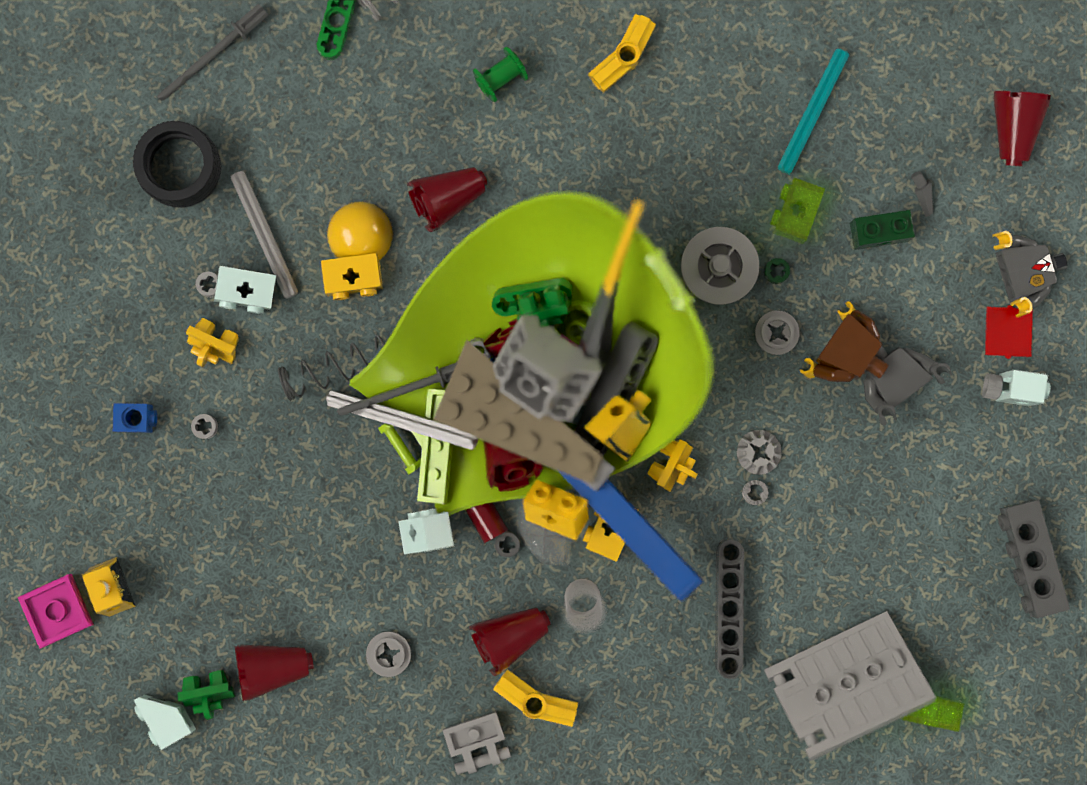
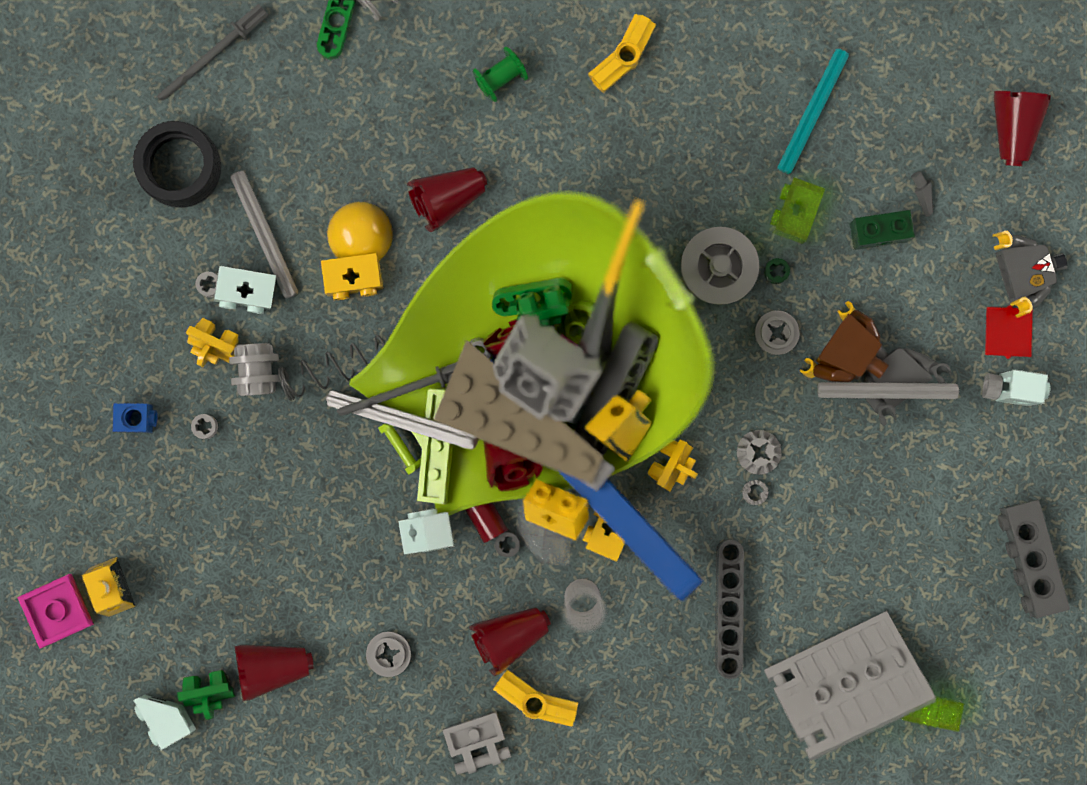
none -> light grey piece [229,343,281,396]
none -> light grey axle [817,382,959,399]

